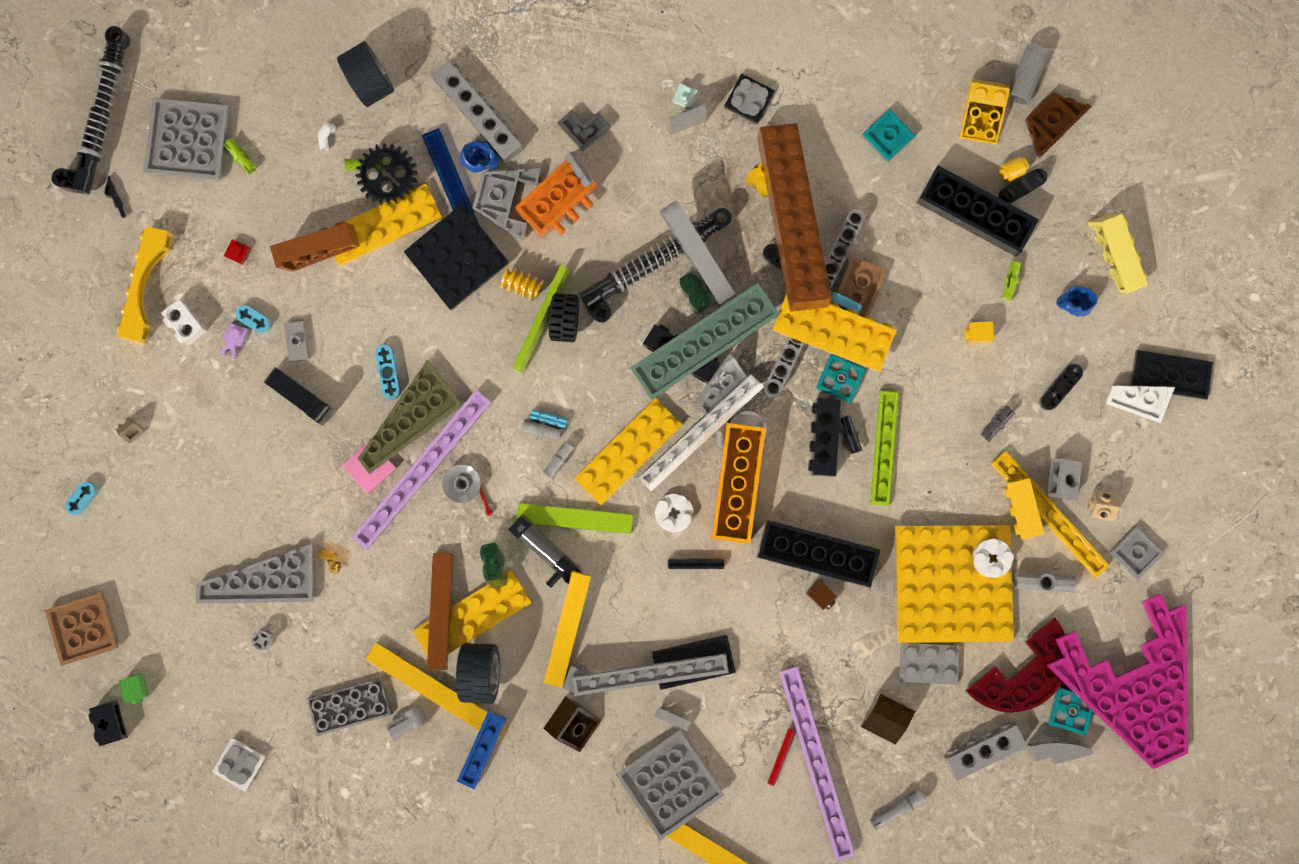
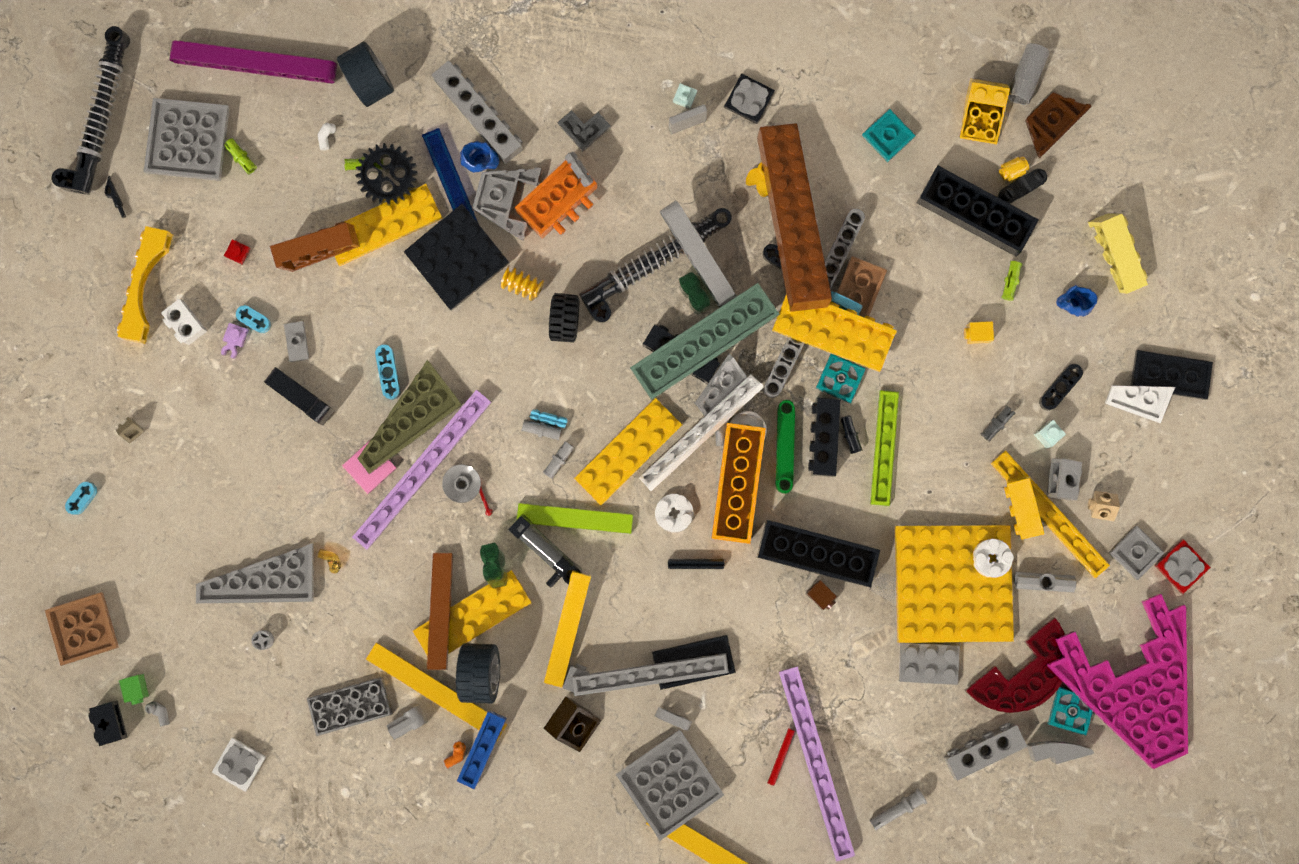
lime tile [513,265,571,374] -> none
dark brown slope [860,692,916,745] -> none
none -> light grey arm [145,702,170,727]
none -> magenta beam [169,40,338,84]
none -> orange arm [444,741,466,768]
none -> green piece [775,400,795,494]
none -> light aqua brick [1034,420,1066,449]
none -> light grey piece [1155,539,1211,594]

